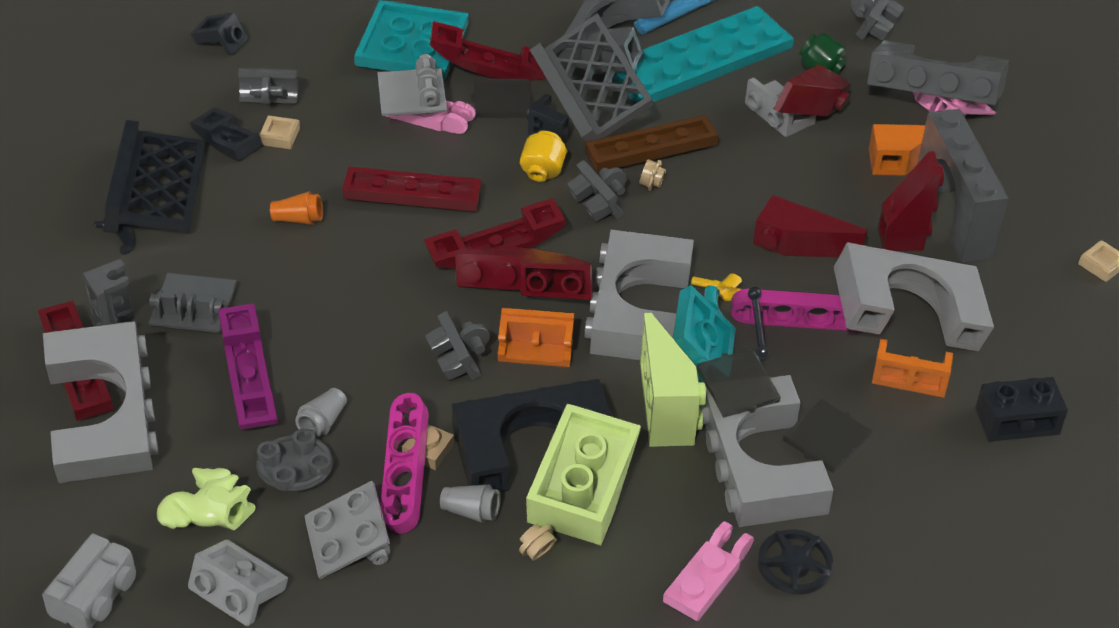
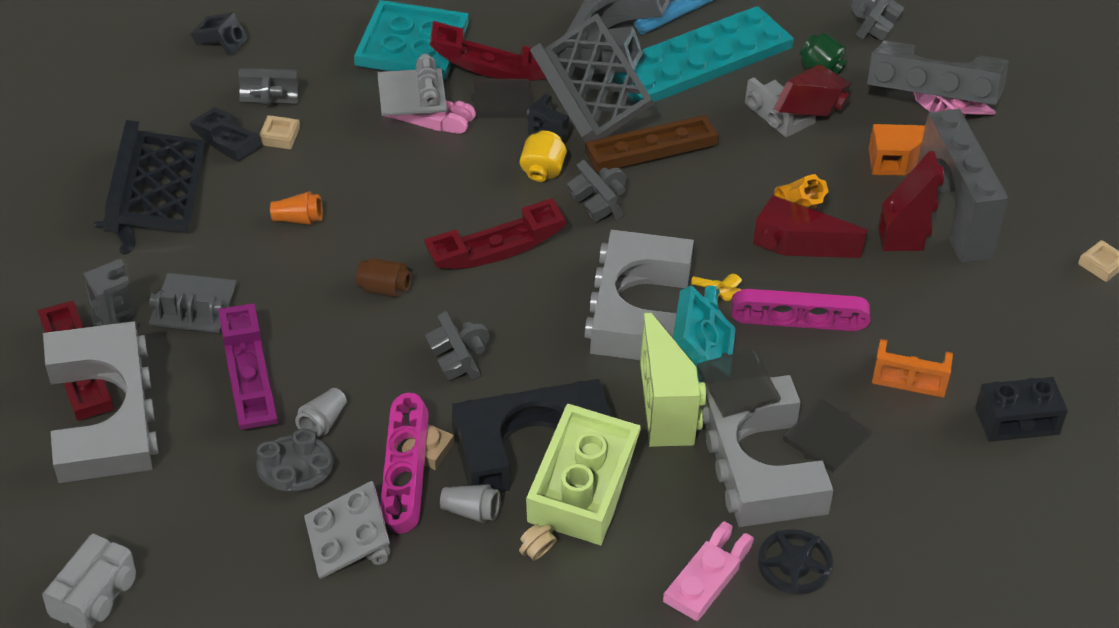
yellowish green animal [156,468,255,531] -> none
light grey bracket [188,539,288,626] -> none
dark red plate [342,167,481,212] -> none
dark red slope [455,245,593,300] -> none
orange hinge [498,308,574,367] -> none
tan plate [639,159,666,191] -> none
black hinge [748,287,770,361] -> none
light grey arch [834,242,994,351] -> none
none -> reddish brown brick [356,258,411,298]
none -> light orange piece [774,174,829,209]

